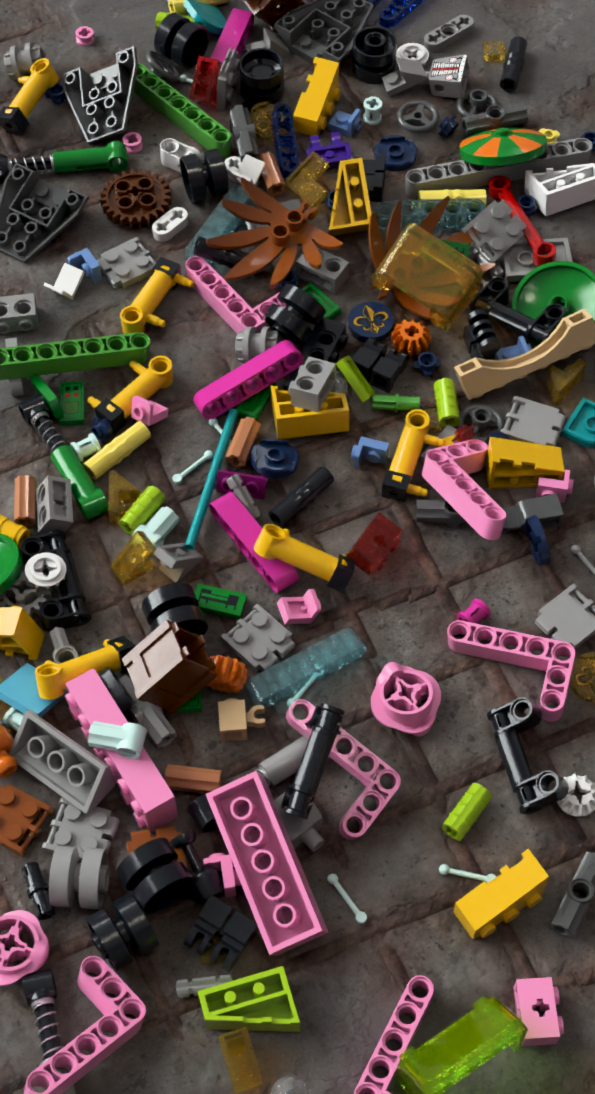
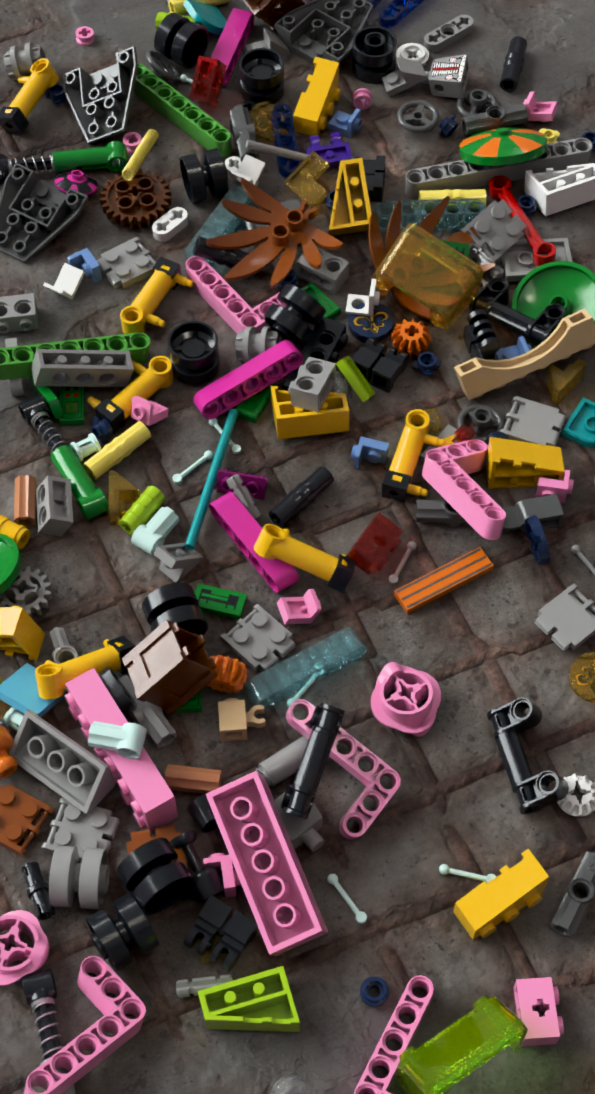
black piece [21,530,92,632] -> none
white gear [25,553,66,590] -> none
clear yellow slope [110,531,156,585] -> none
white piece [160,138,202,173] -> none
light grey plate [216,48,240,111] -> none
clear yellow slope [218,1026,263,1094] -> none
nougat axle [225,417,261,468] -> none
dark blue tile [250,438,299,478] -> none
nougat axle [259,152,286,197] -> none
light aqua bush [363,96,382,126] -> none
bright green axle [372,394,420,413] -> none
dark blue tile [374,135,417,172] -> none
lime axle [434,378,461,428] -> none
lime axle [442,783,492,841] -> none
bright pink beam [447,620,575,722] -> none
dark pink bush [456,598,491,624] -> none
clear yellow tile [483,41,505,61] -> none
none -> light grey brick [31,349,134,387]
none -> dish [54,170,98,195]
none -> light yellow piece [122,129,159,181]
none -> black wheel [168,321,220,385]
none -> light grey bar [245,140,310,163]
none -> white bracket [346,279,380,317]
none -> bright pink bush [353,88,372,110]
none -> dark blue plate [360,977,389,1007]
none -> light grey hinge [388,541,417,585]
none -> orange tile [394,547,494,614]
none -> bright pink bracket [523,91,558,122]

